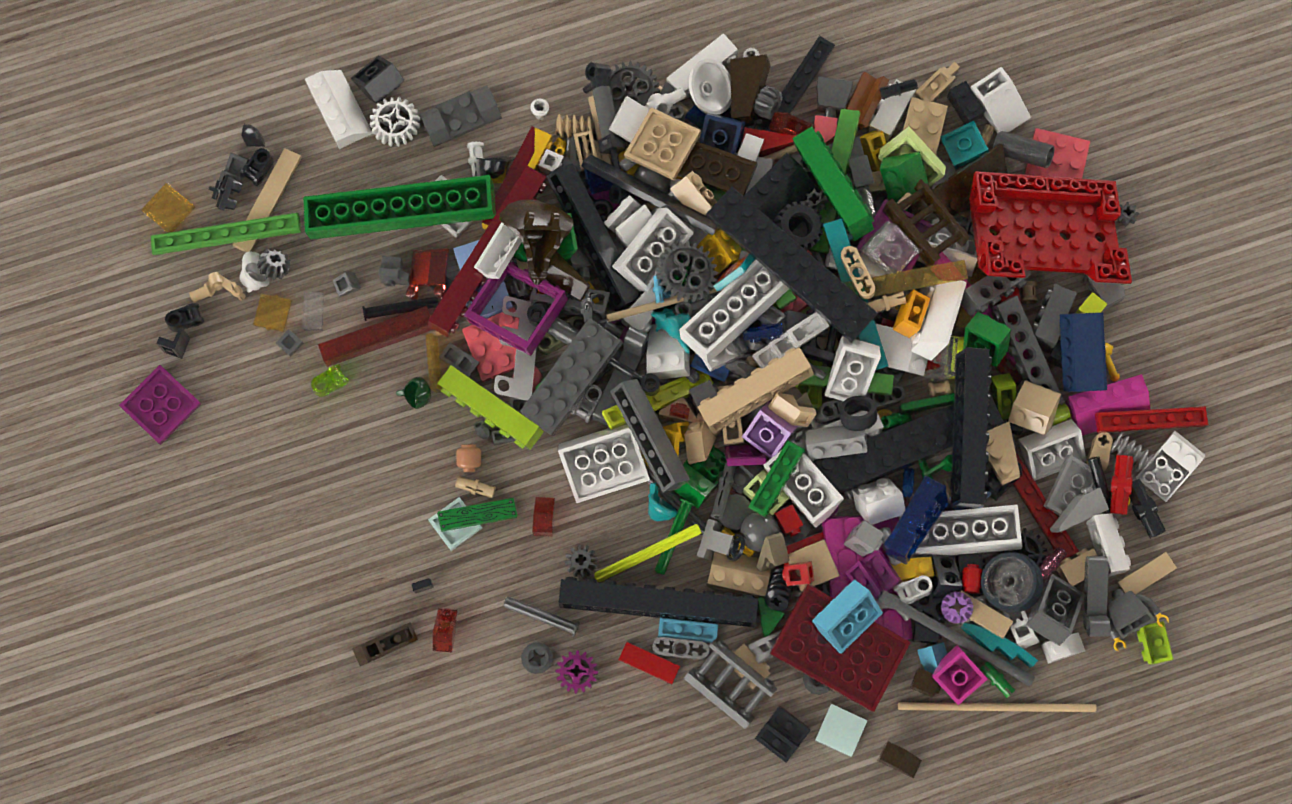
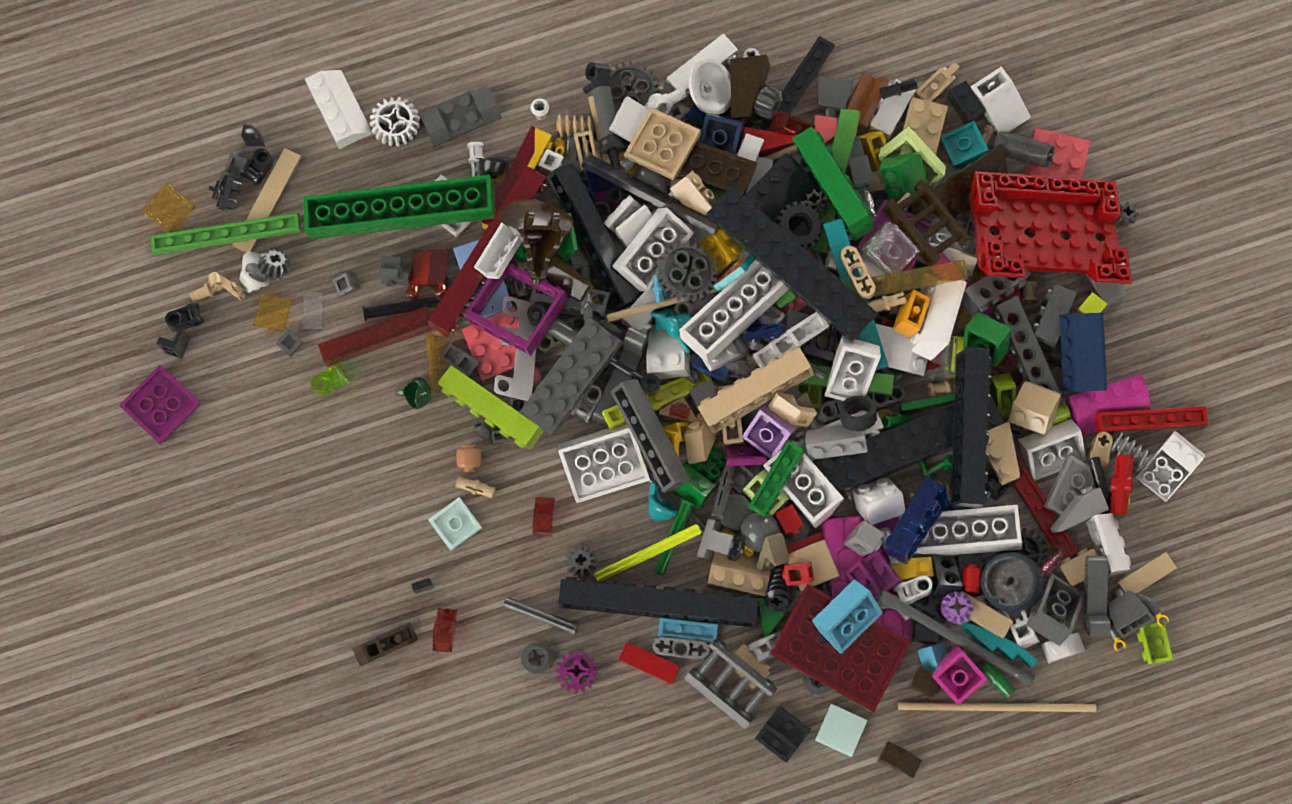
black slope [350,55,404,104] -> none
green tile [437,498,518,532] -> none
blue axle [902,468,915,498] -> none
yellow piece [1105,343,1120,382] -> none
black piece [1129,479,1166,539] -> none

